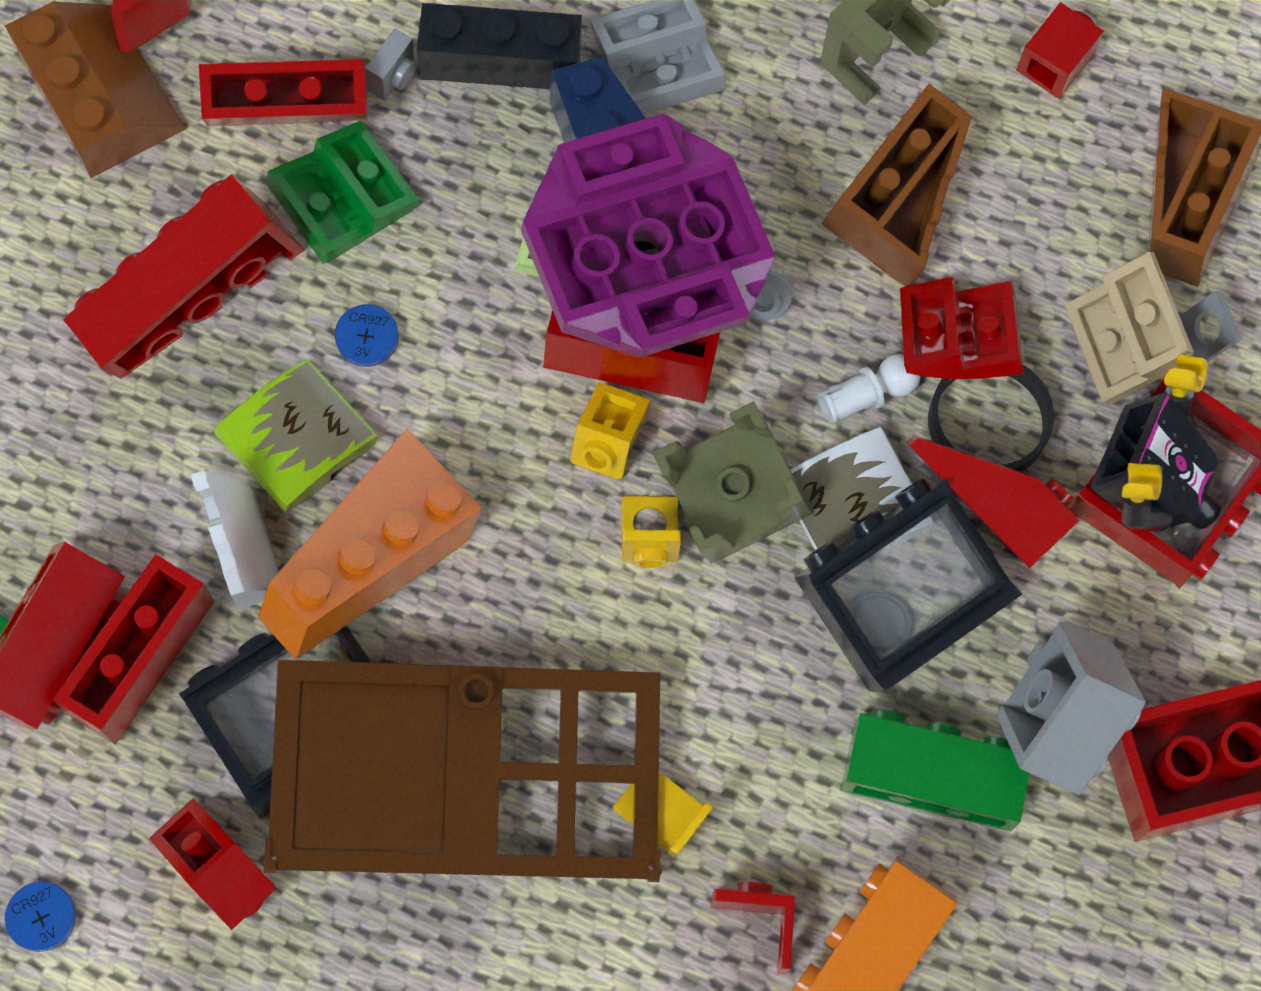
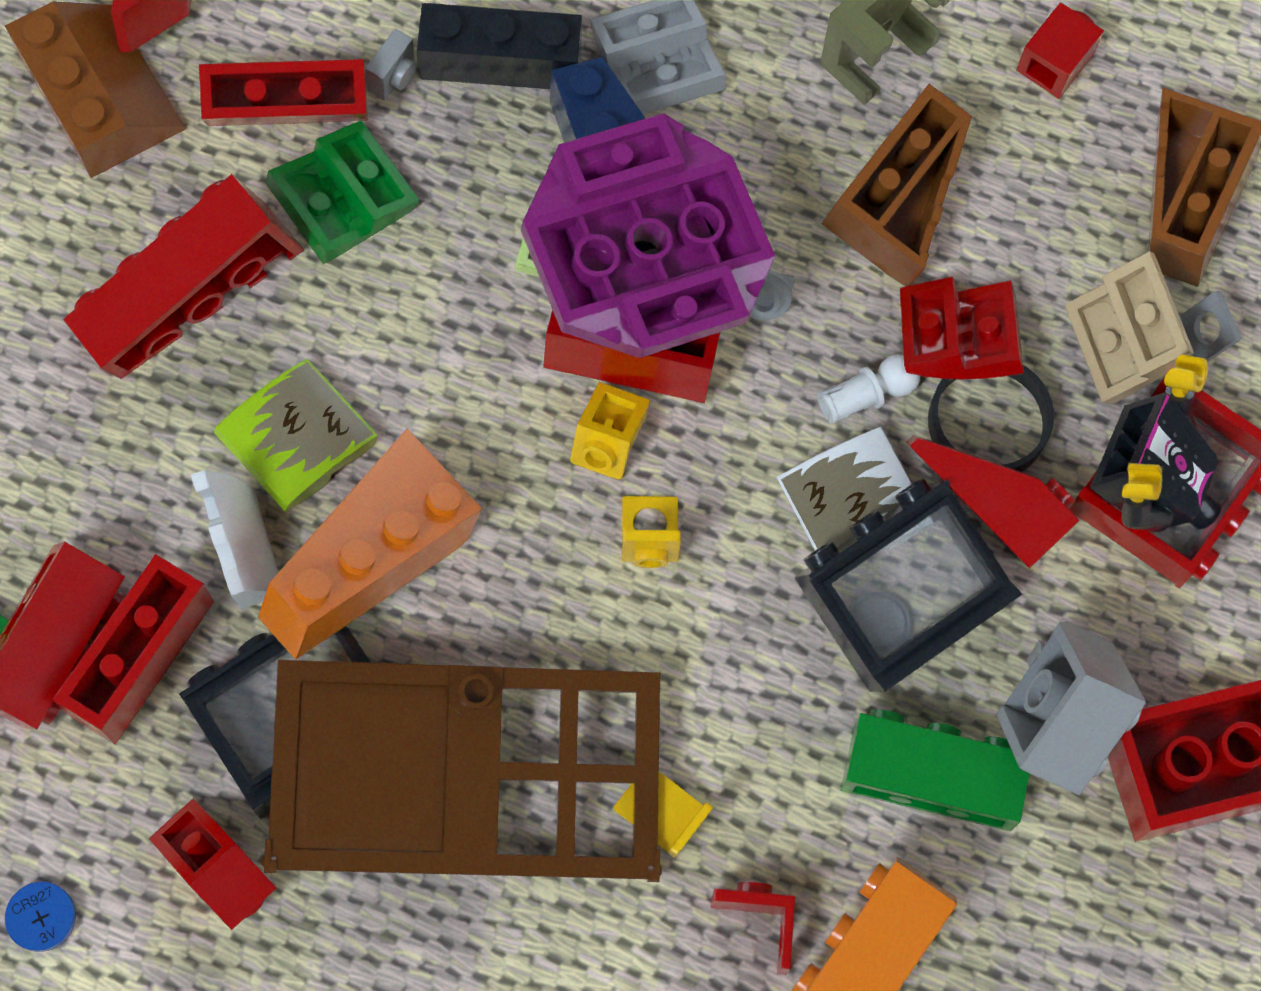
blue piece [335,304,399,367] -> none
olive panel [652,401,812,564] -> none

